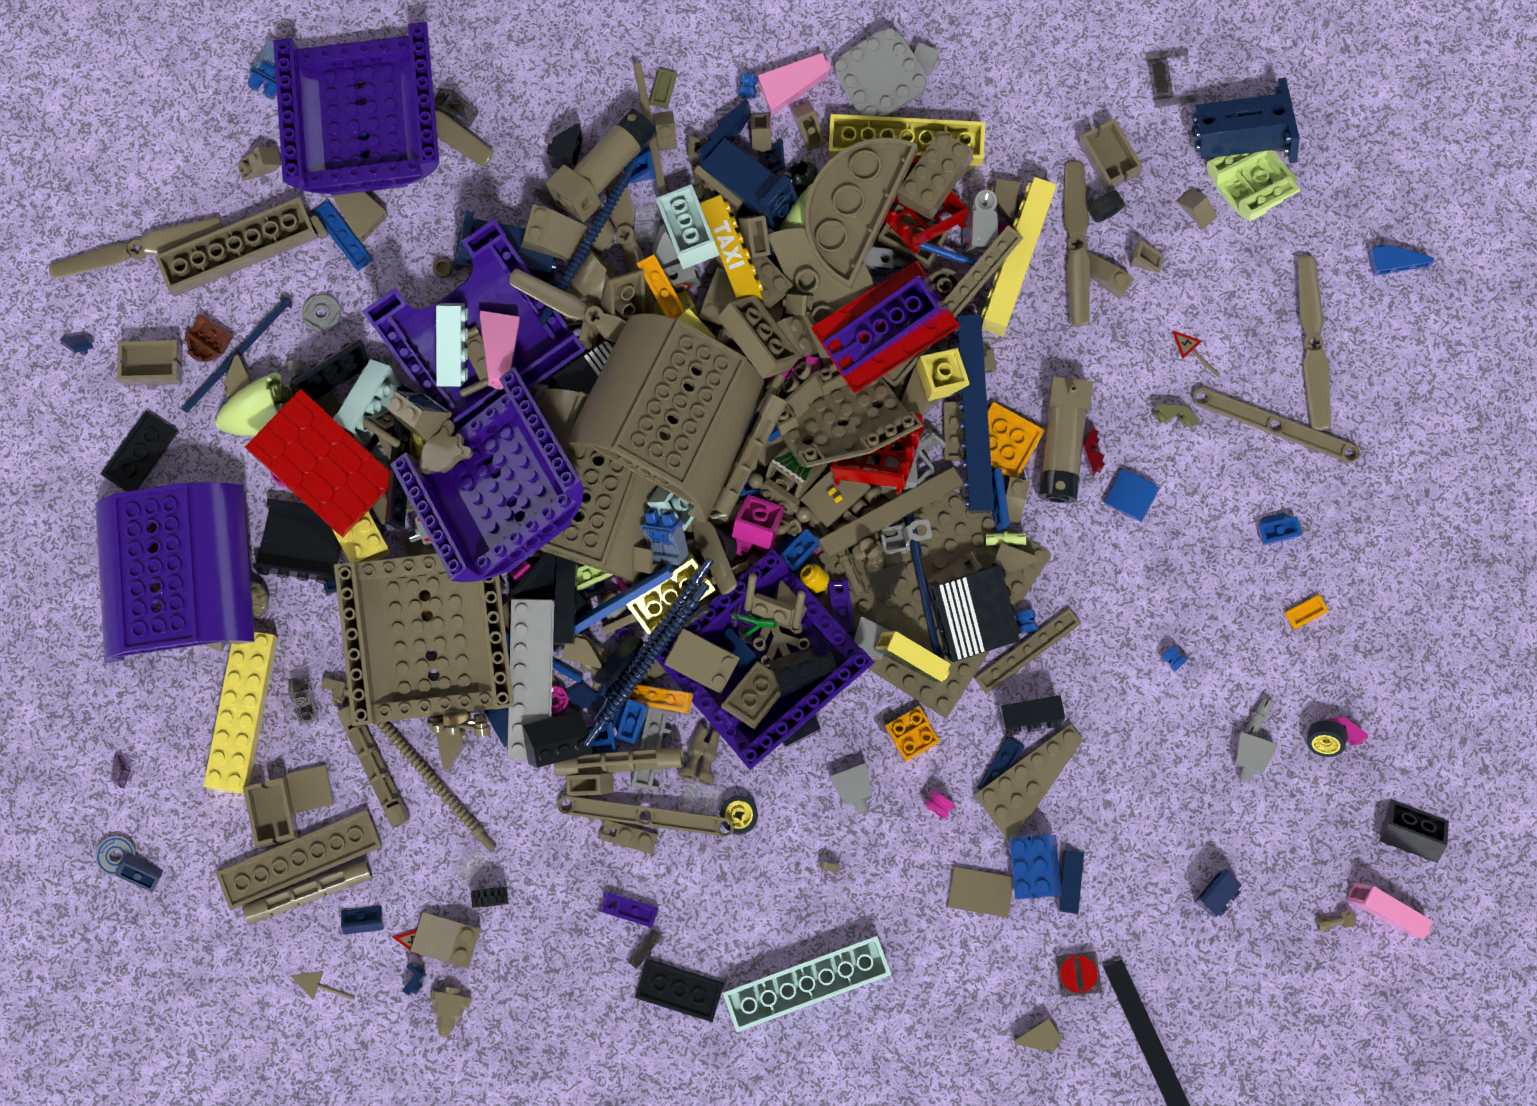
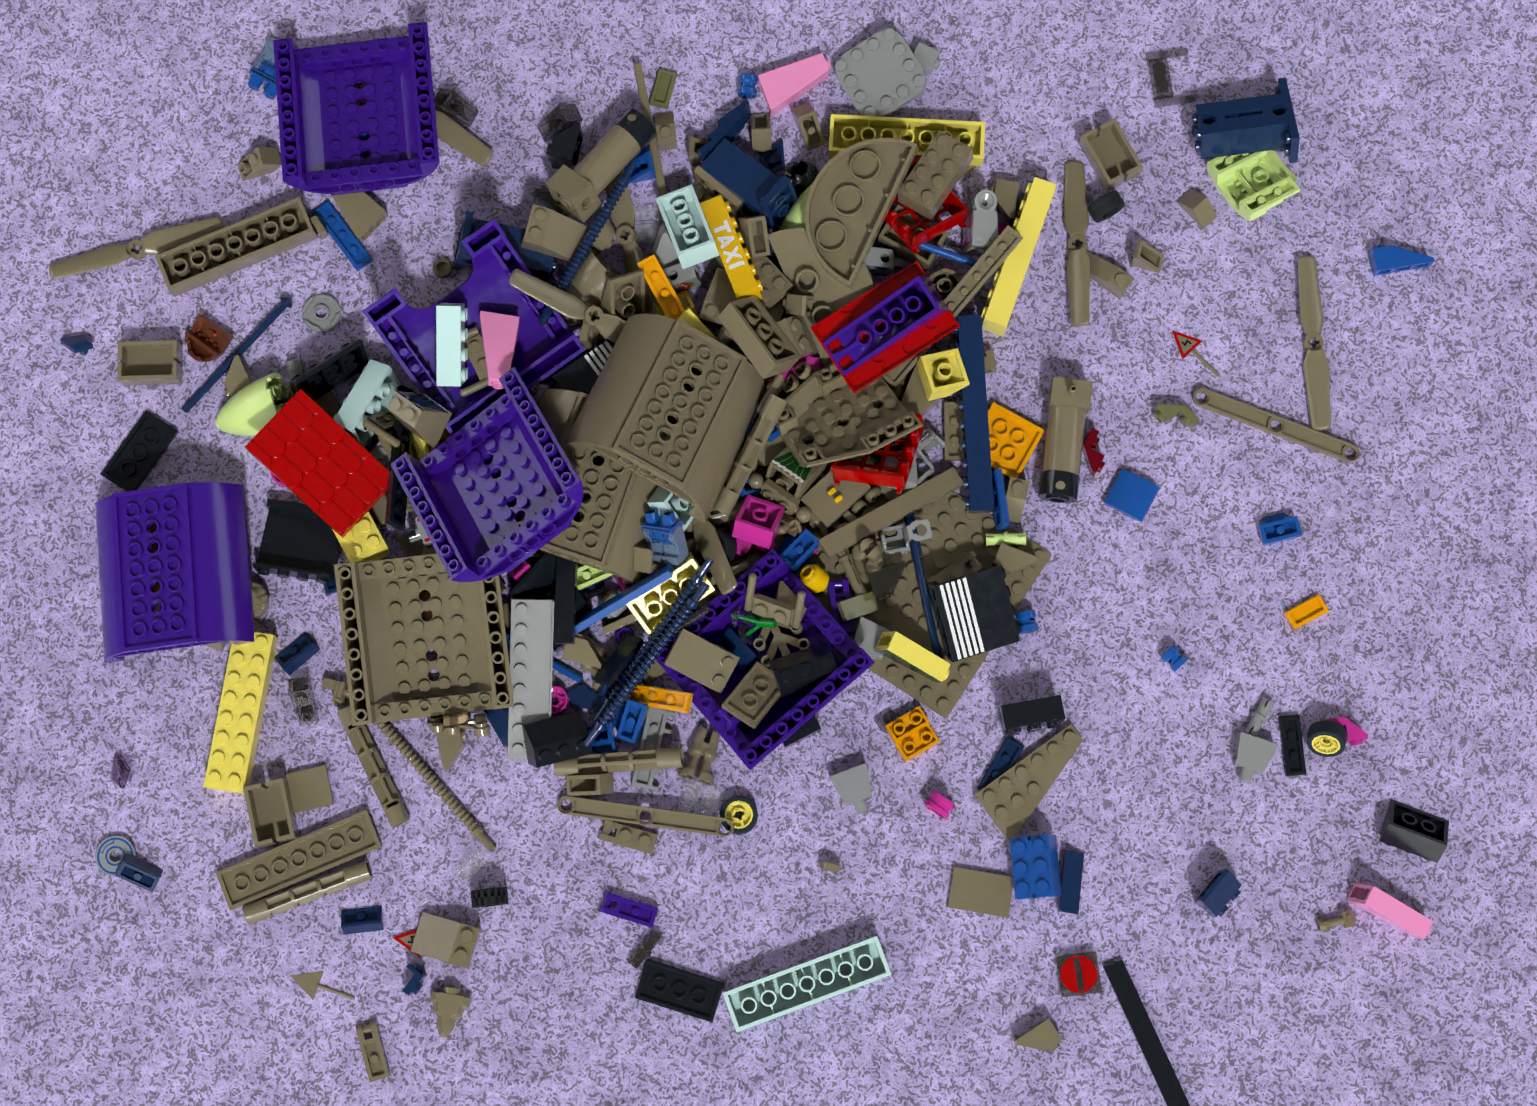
dark tan tile [419,420,473,475] -> none
dark tan tile [974,608,1081,694] -> none
none -> dark blue slope [275,632,320,676]
none -> dark tan plate [356,1020,391,1082]
none -> clear smoke slope [537,104,583,142]
none -> olive tile [836,591,879,622]
none -> black tile [1278,715,1306,777]

